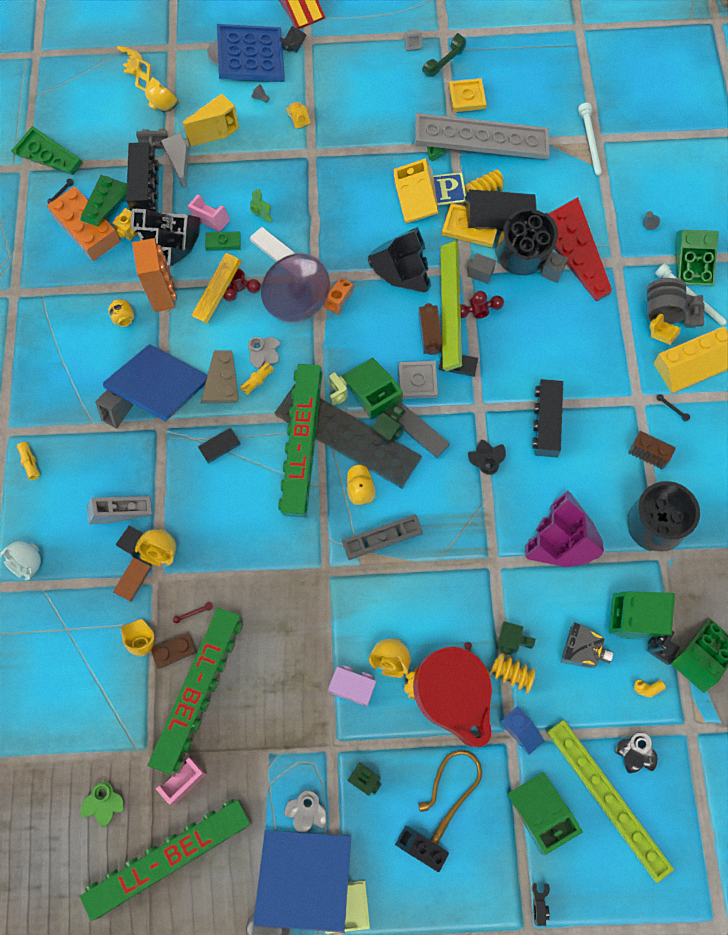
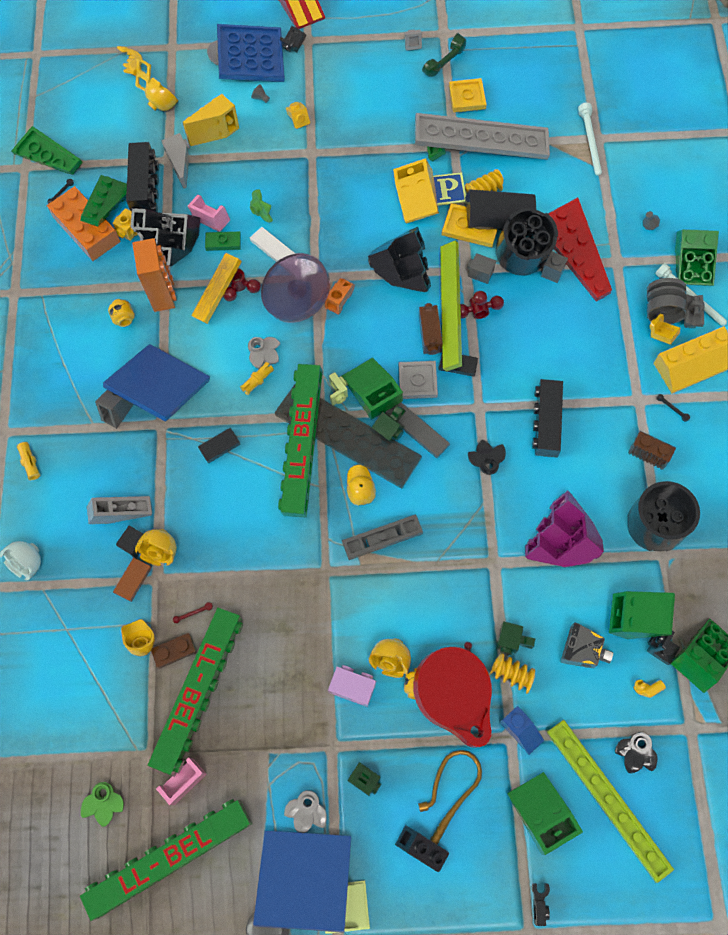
dark grey hips [136,129,168,150] -> none
dark tan wing [200,350,238,404] -> none

